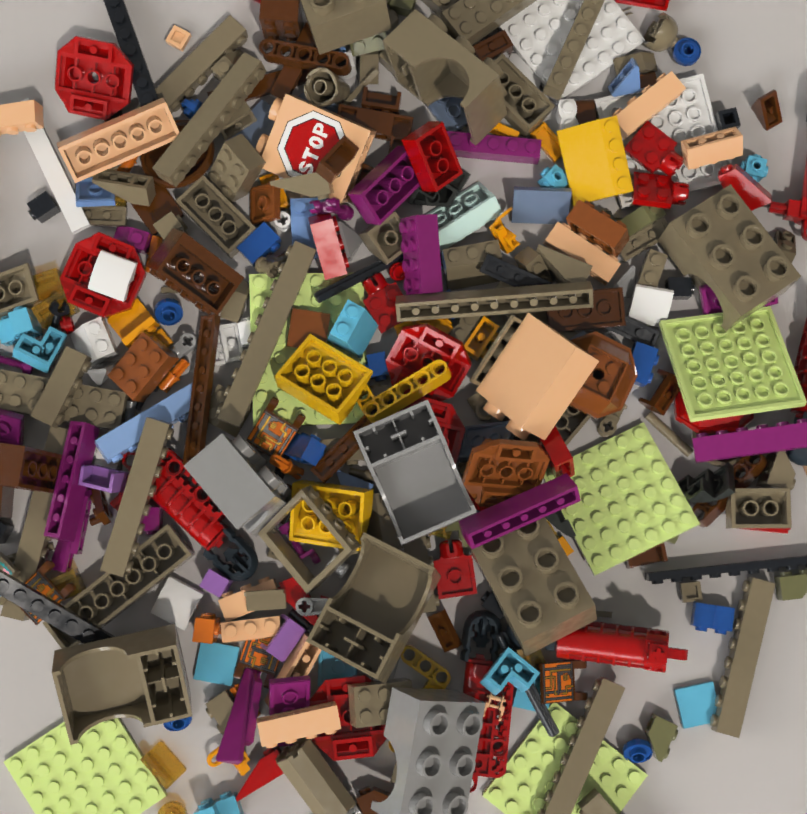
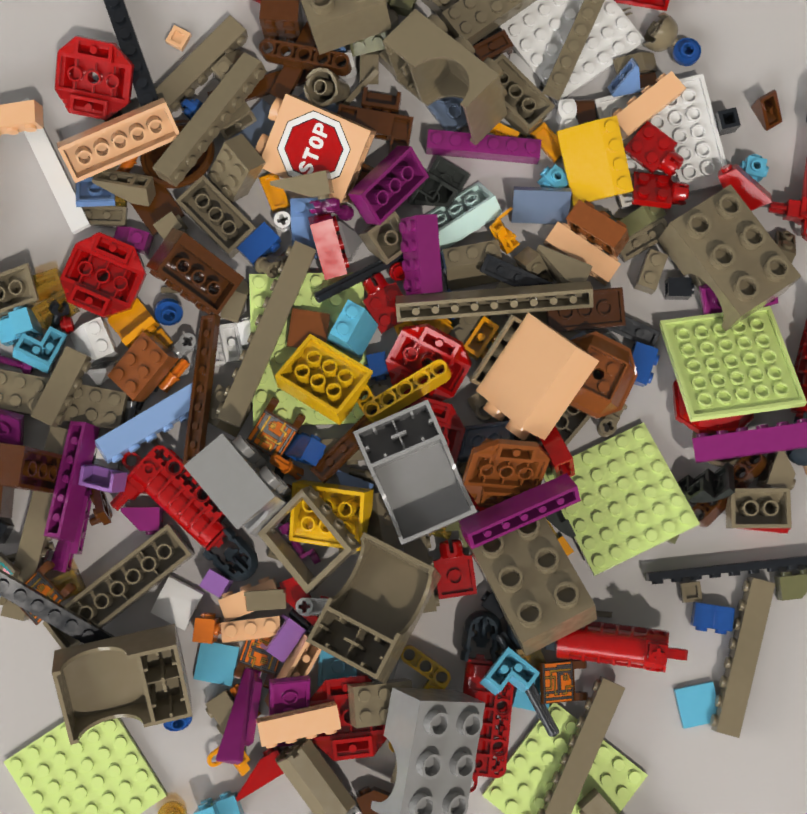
black brick [27,191,61,223] -> none
white slope [88,250,138,302] -> none
dark tan brick [100,417,174,577] -> none
clear yellow panel [140,741,187,789] -> none
orange axle [145,235,163,273] -> none
dark orange tile [250,182,280,226] -> none
reddish brown panel [315,136,359,184] -> none
white bush [325,554,351,579] -> none
red brick [401,121,463,192] -> none
reddish brown plate [427,609,462,652] -> none
light nougat piece [483,692,506,722] -> none
light grey slope [612,265,636,298] -> none
blue plate [622,738,653,763] -> none
reddish brown panel [625,543,668,569] -> none
white slope [627,284,674,327] -> none
reddish brown panel [638,369,680,416] -> none
dark tan piece [645,411,694,457] -> none
olive slope [645,713,678,762] -> none
light nougat brick [681,126,743,170] -> none

